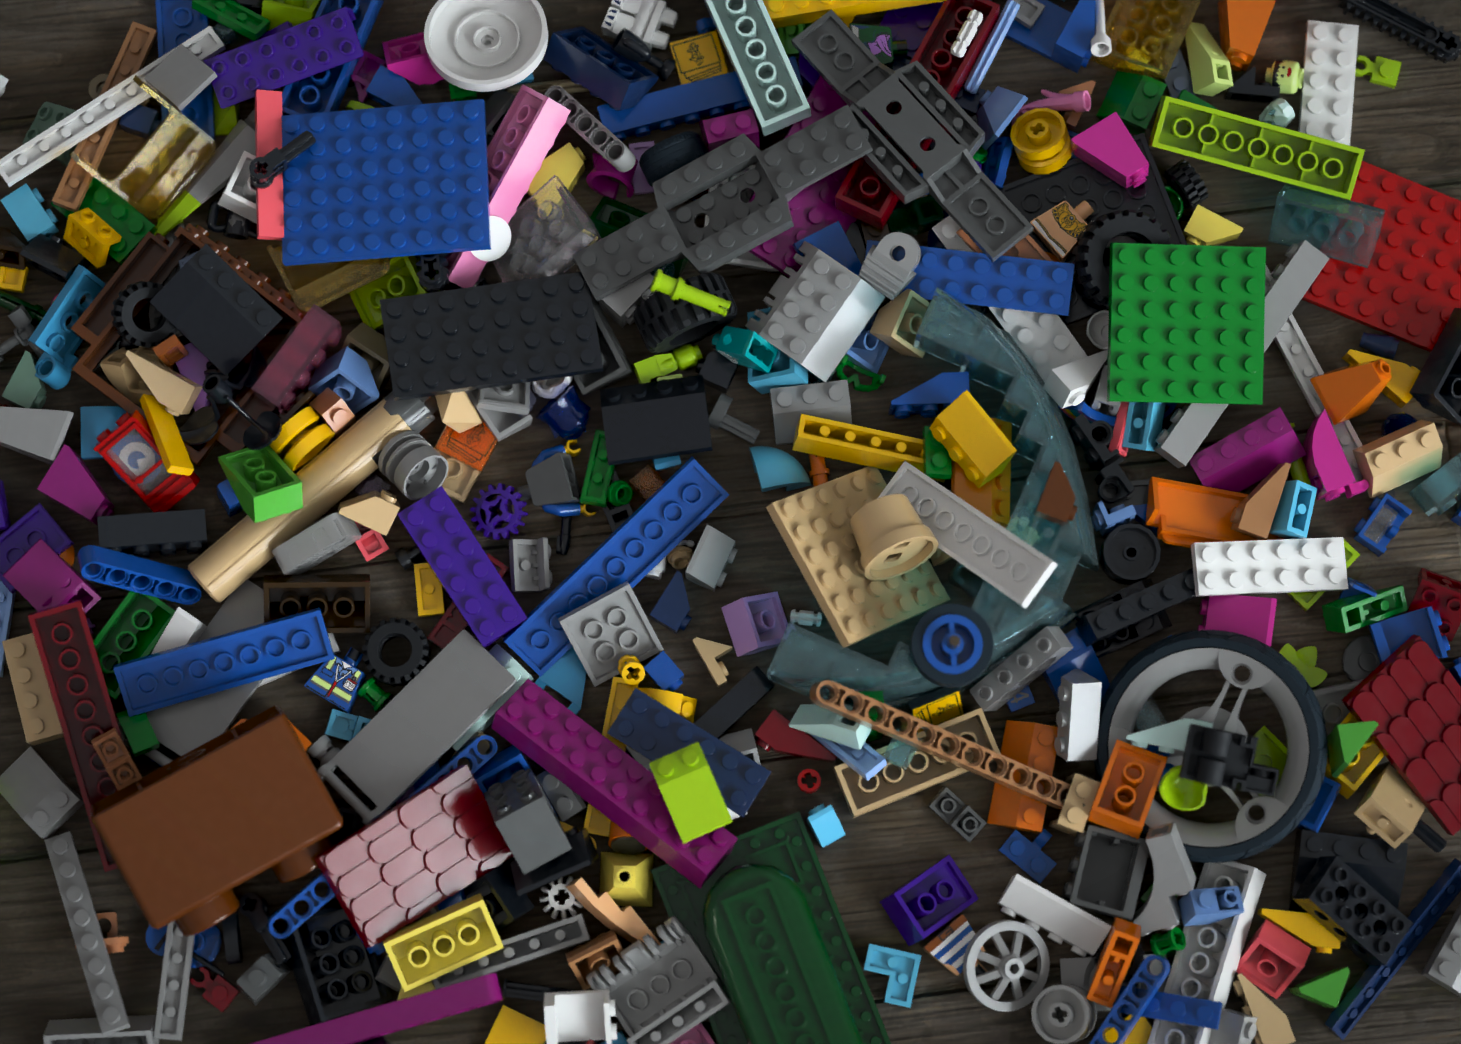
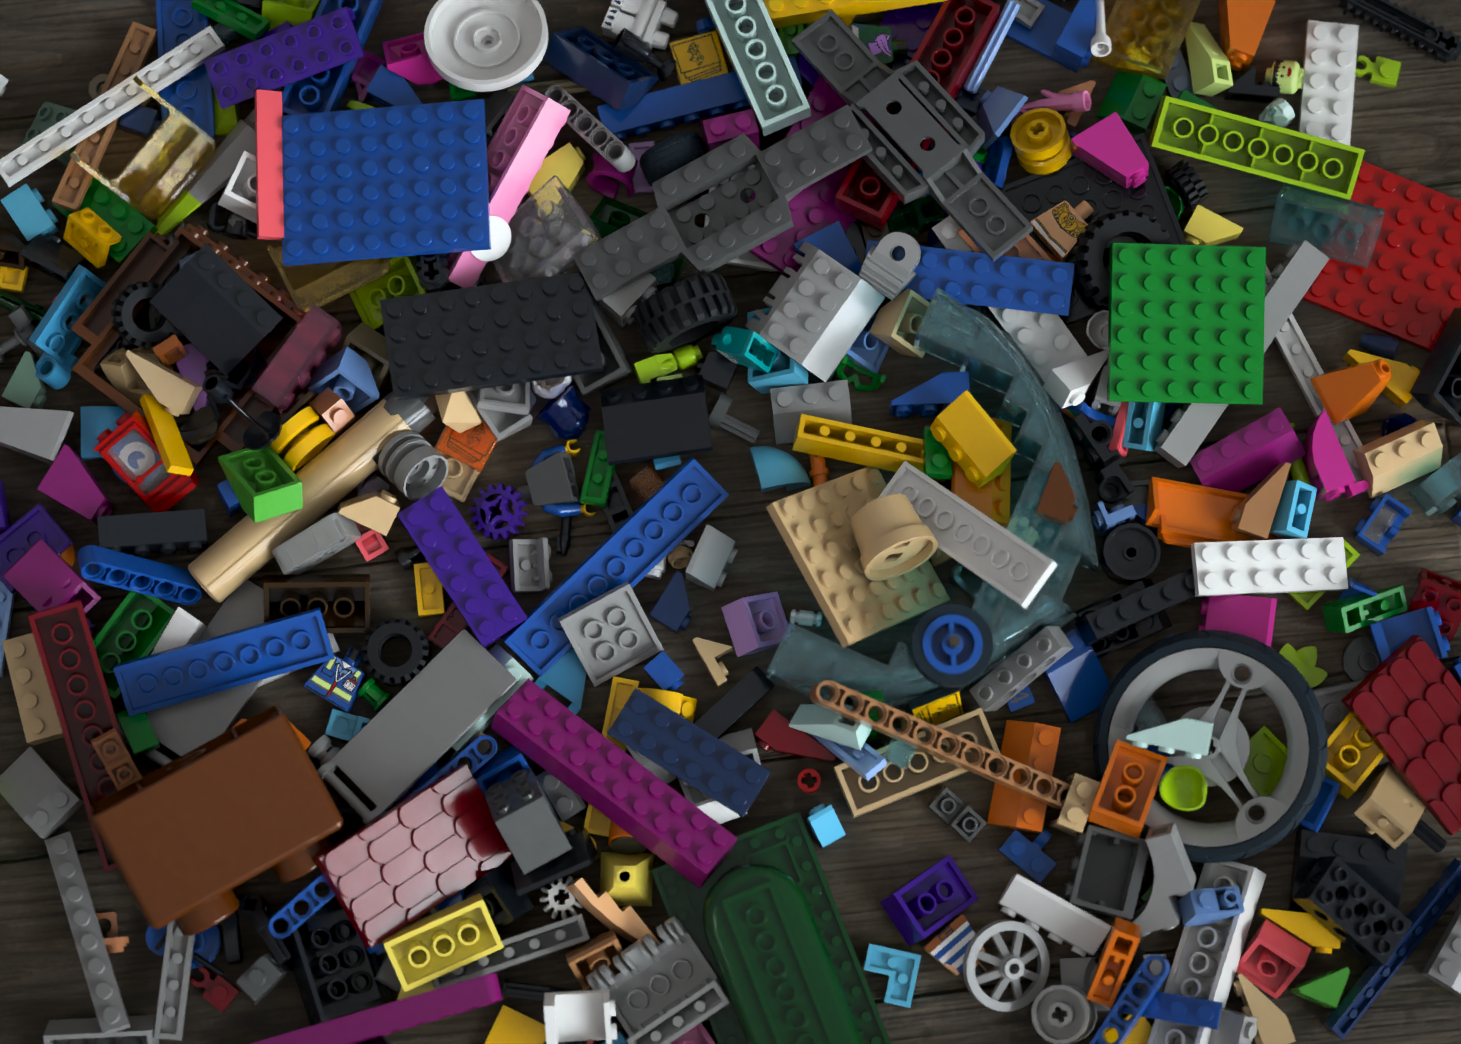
light grey tile [144,44,217,111] -> none
black connector [249,131,316,189] -> none
green plate [607,480,633,507] -> none
yellow bush [617,655,645,685] -> none
lime slope [649,742,733,844] -> none
lime pin [650,269,731,317] -> none
white axle [951,10,983,58] -> none
slope [1054,669,1102,761] -> none
green bush [1150,927,1186,956] -> none
black plate [1179,724,1279,797] -> none
bright green slope [1327,721,1379,778] -> none

